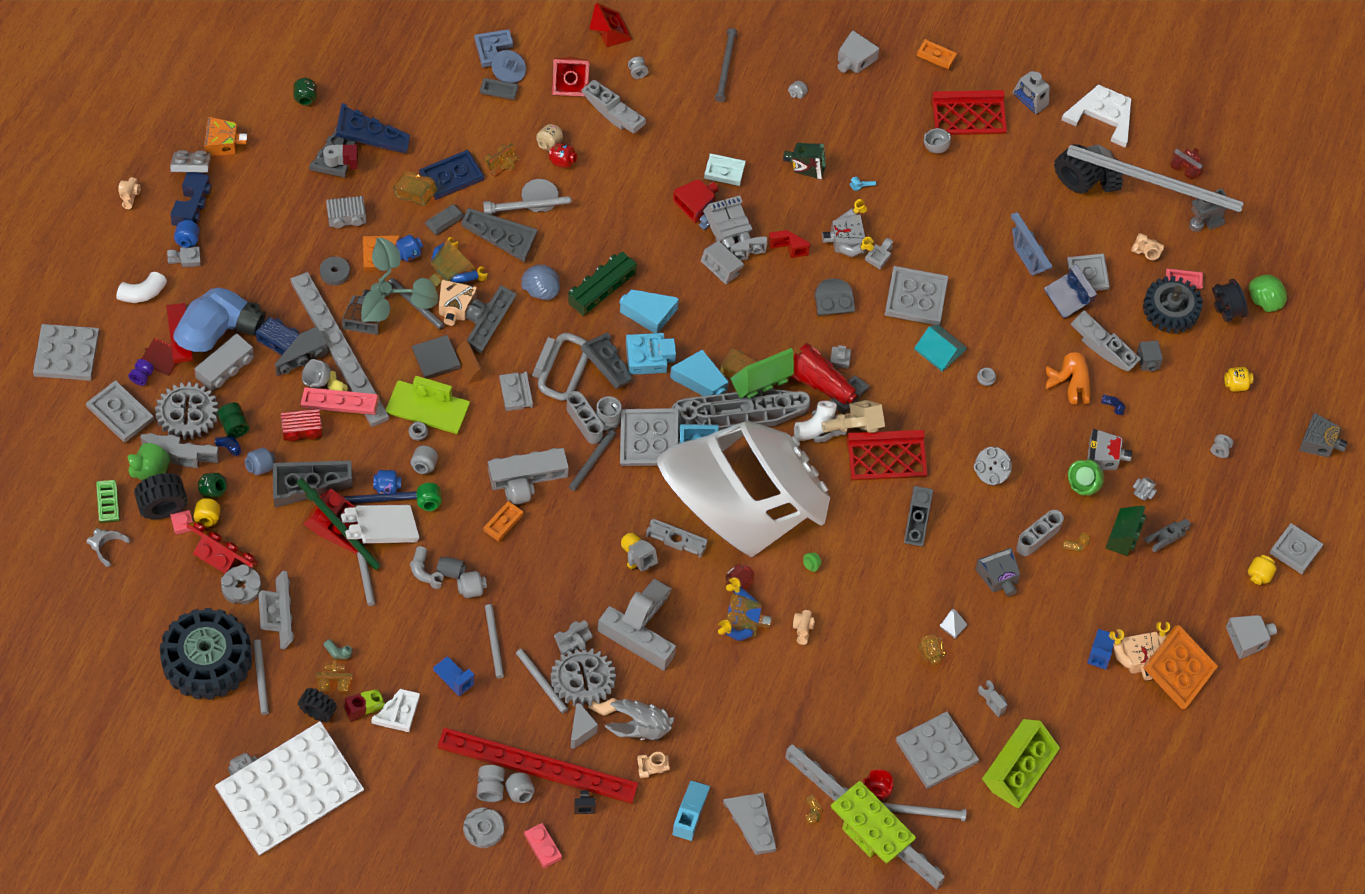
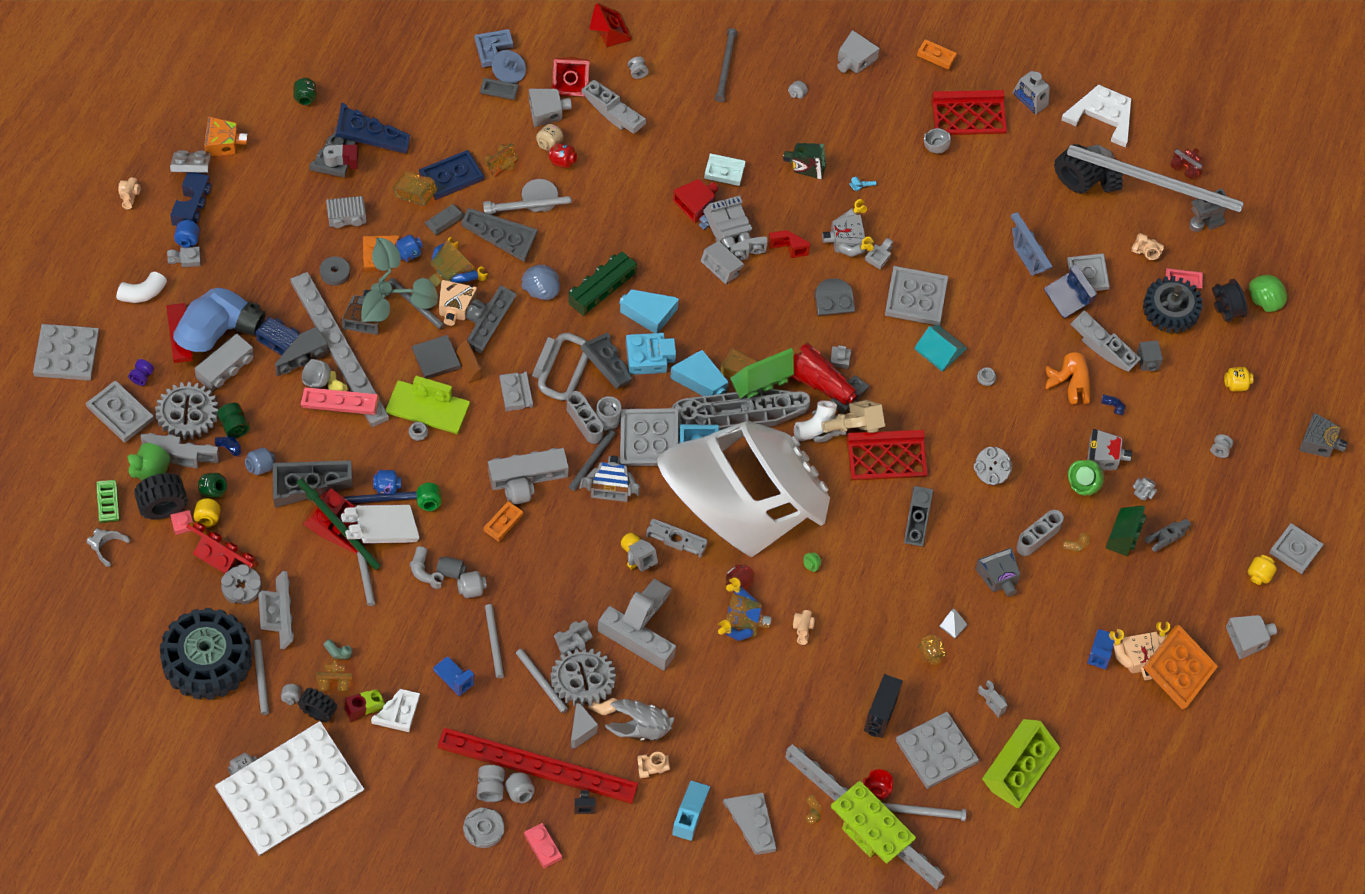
clear red piece [141,338,179,376] -> none
red brick [281,409,322,442] -> none
light grey head [410,445,438,474] -> none
none -> light grey piece [281,684,302,705]
none -> light grey torso [529,89,572,127]
none -> torso [579,456,640,502]
none -> black window [864,674,903,738]

